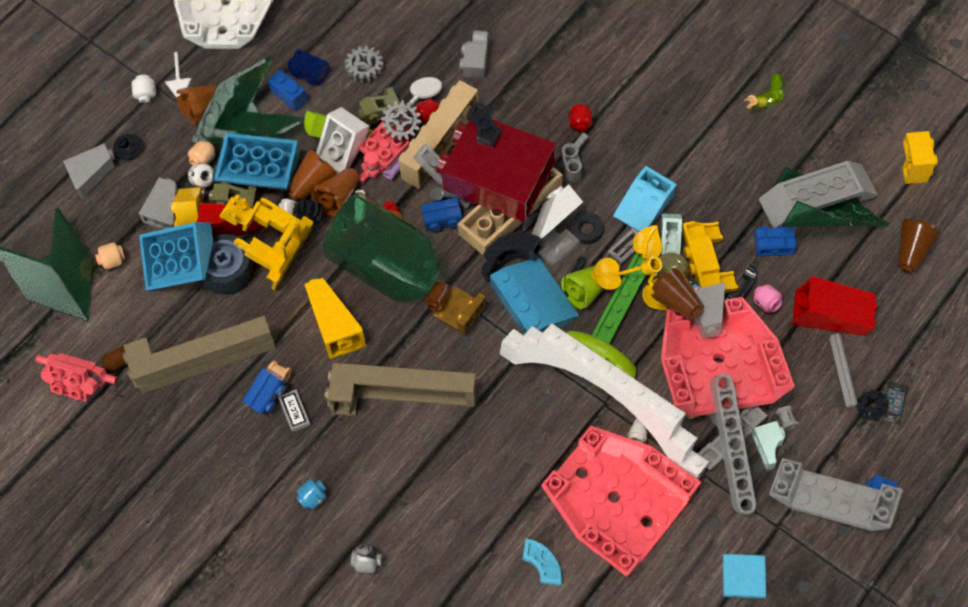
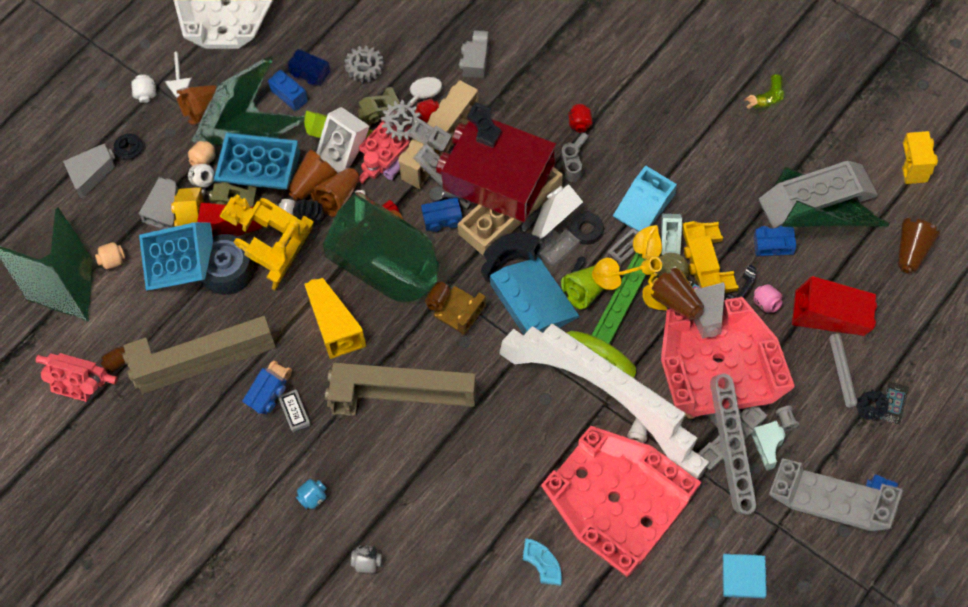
none -> light grey slope [408,118,452,151]

